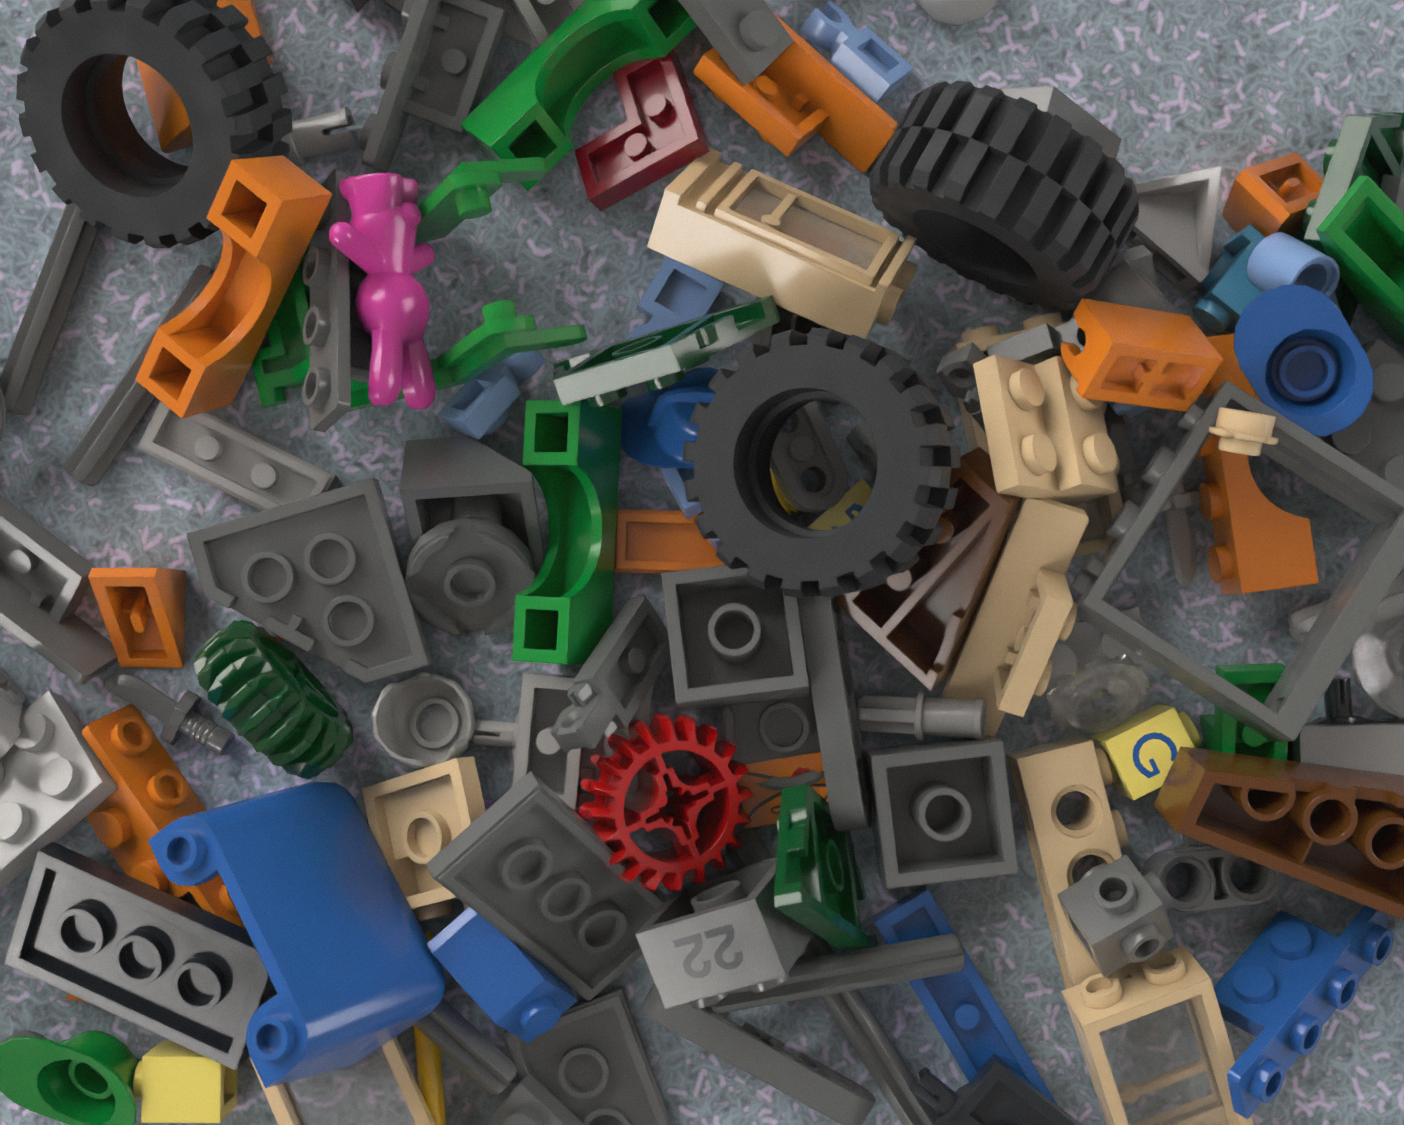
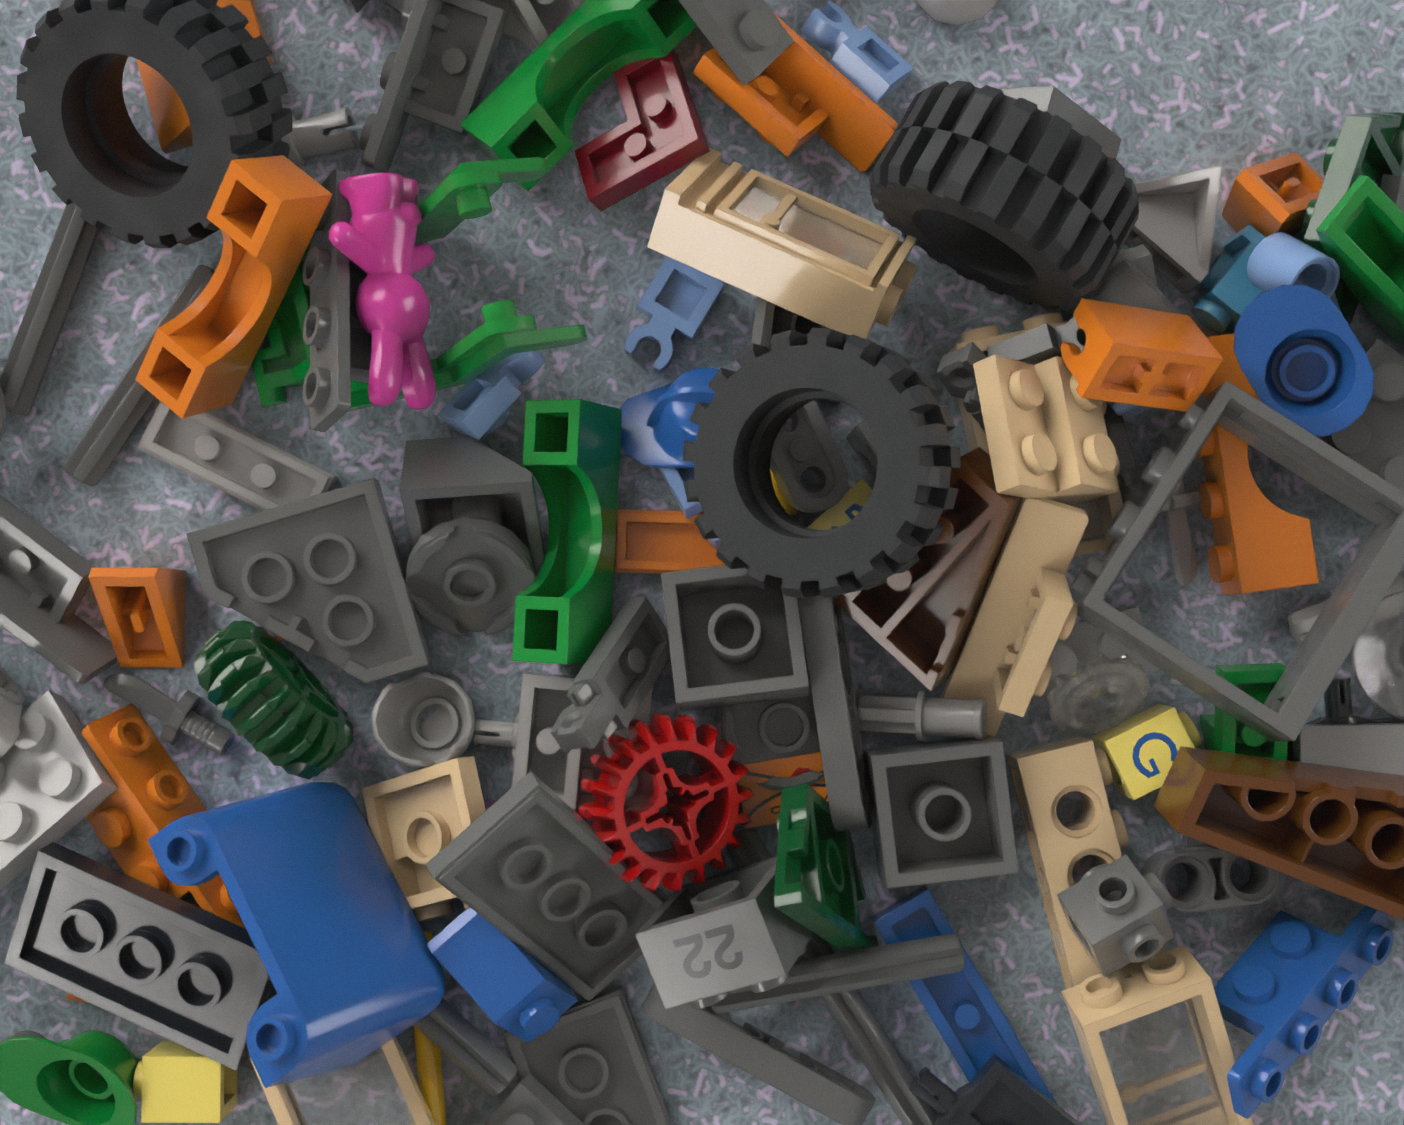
wing [553,295,781,408] -> none
tan plate [1209,407,1279,456] -> none

